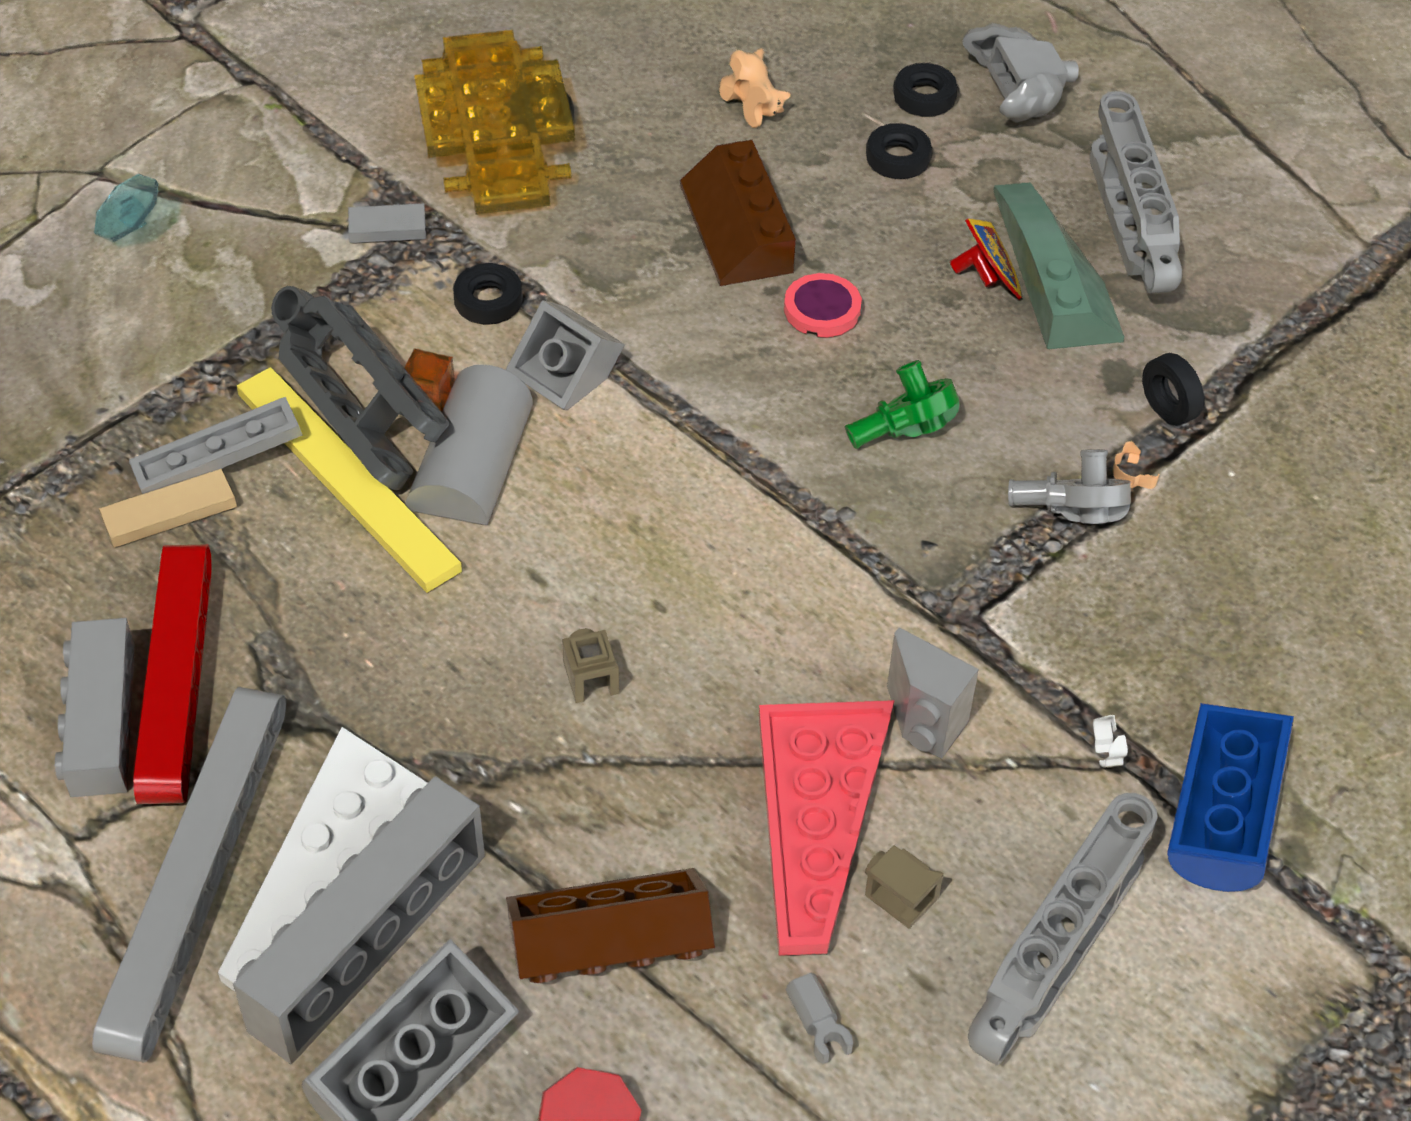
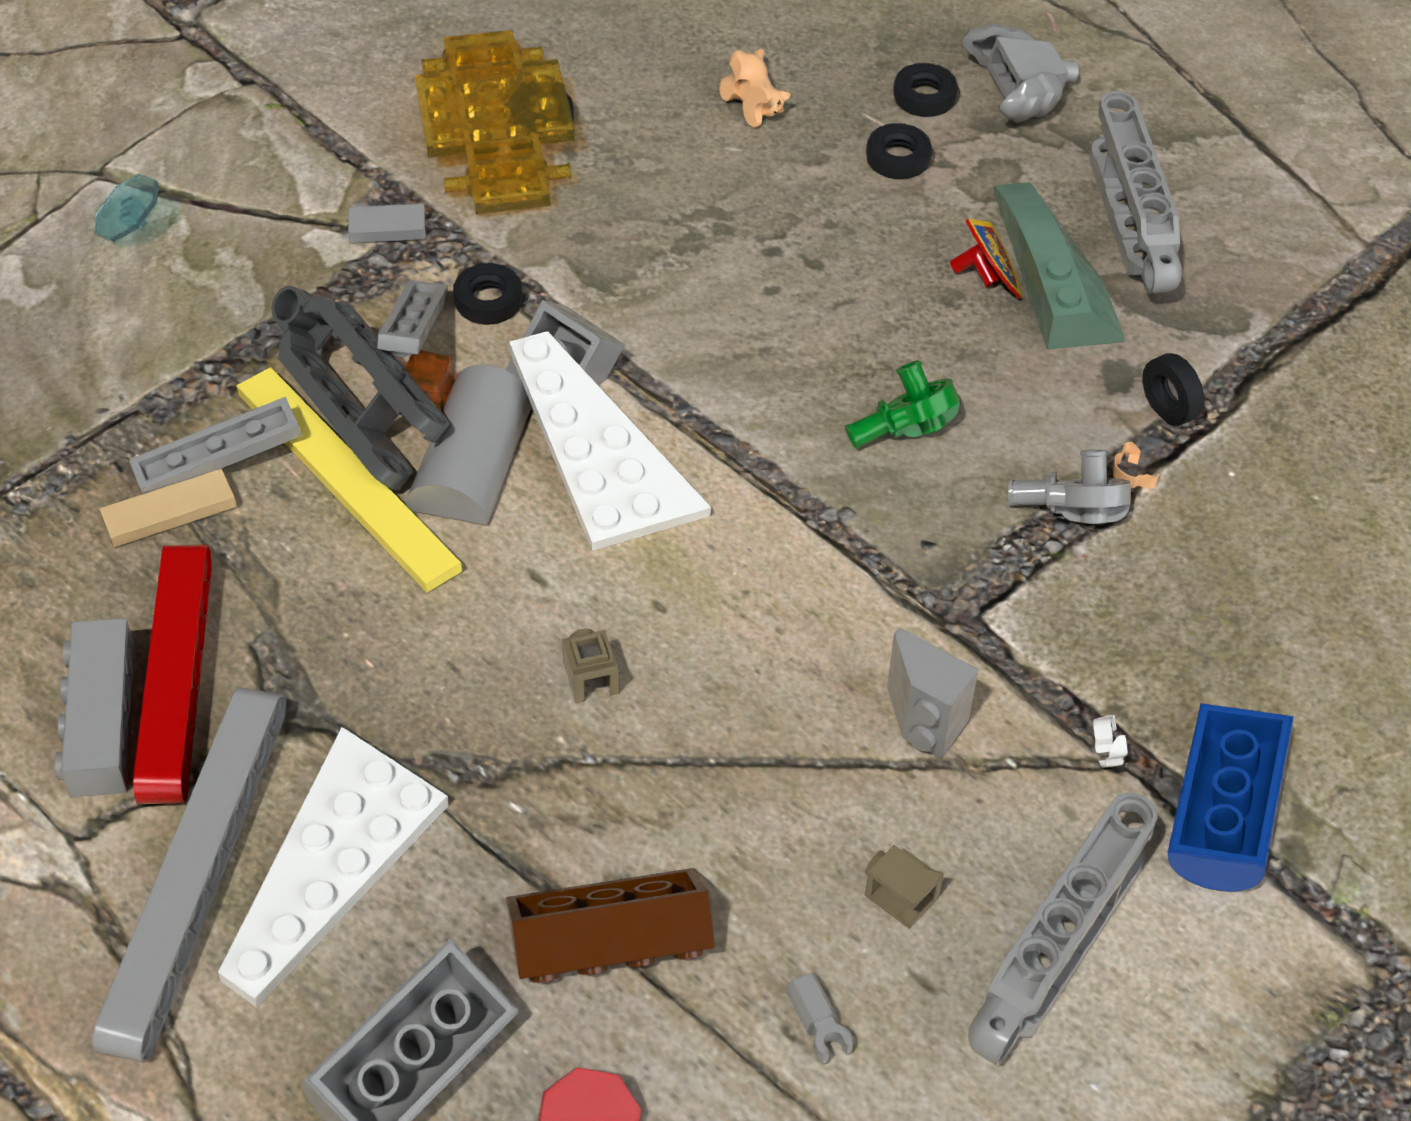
light grey brick [233,776,485,1065] -> none
reddish brown slope [680,140,796,286] -> none
coral wing [759,700,895,956] -> none
tile [784,273,862,338] -> none
none -> light grey plate [377,280,448,357]
none -> white wing [509,331,711,551]

